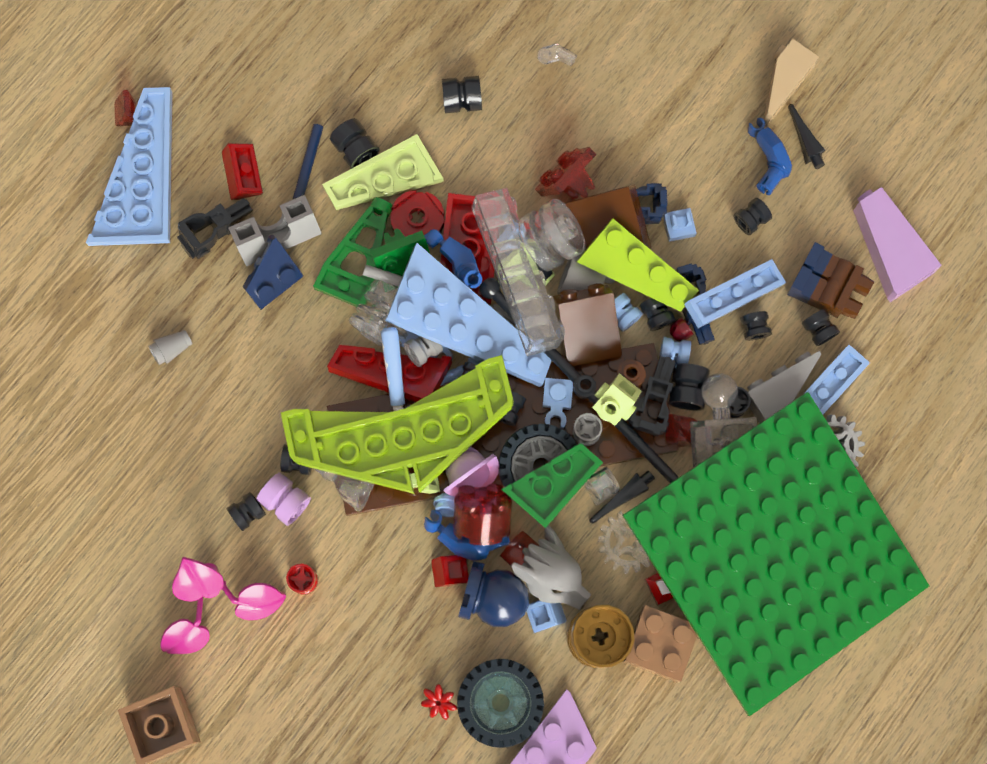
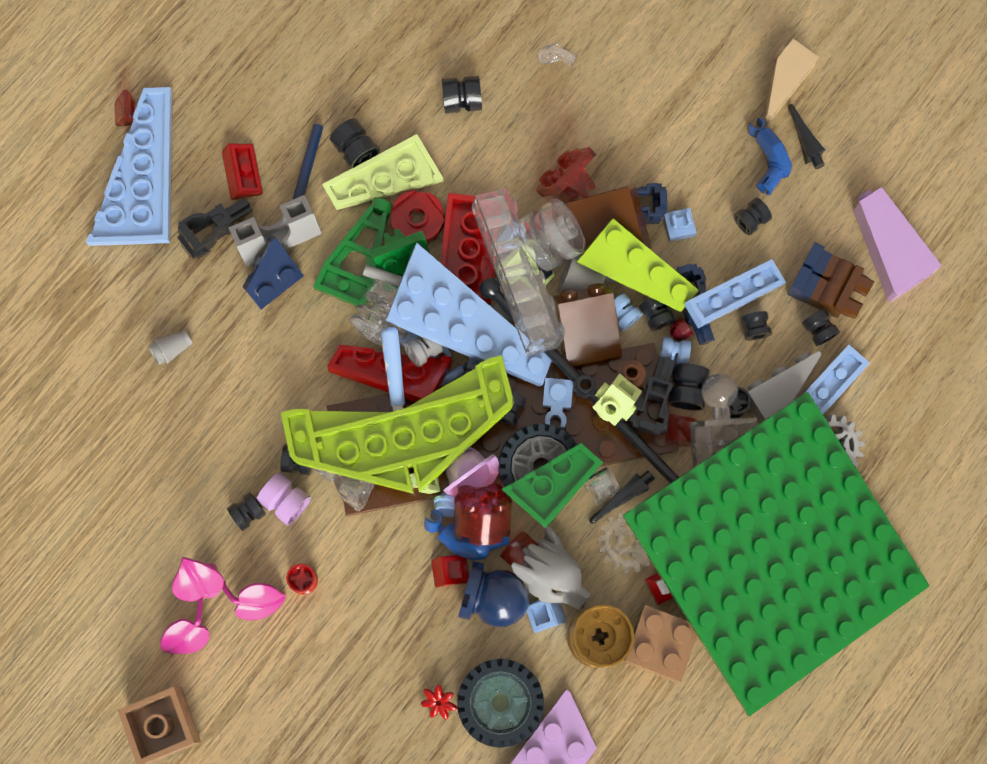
blue arm [424,229,482,288] -> none
light grey wheel [573,413,602,446] -> none

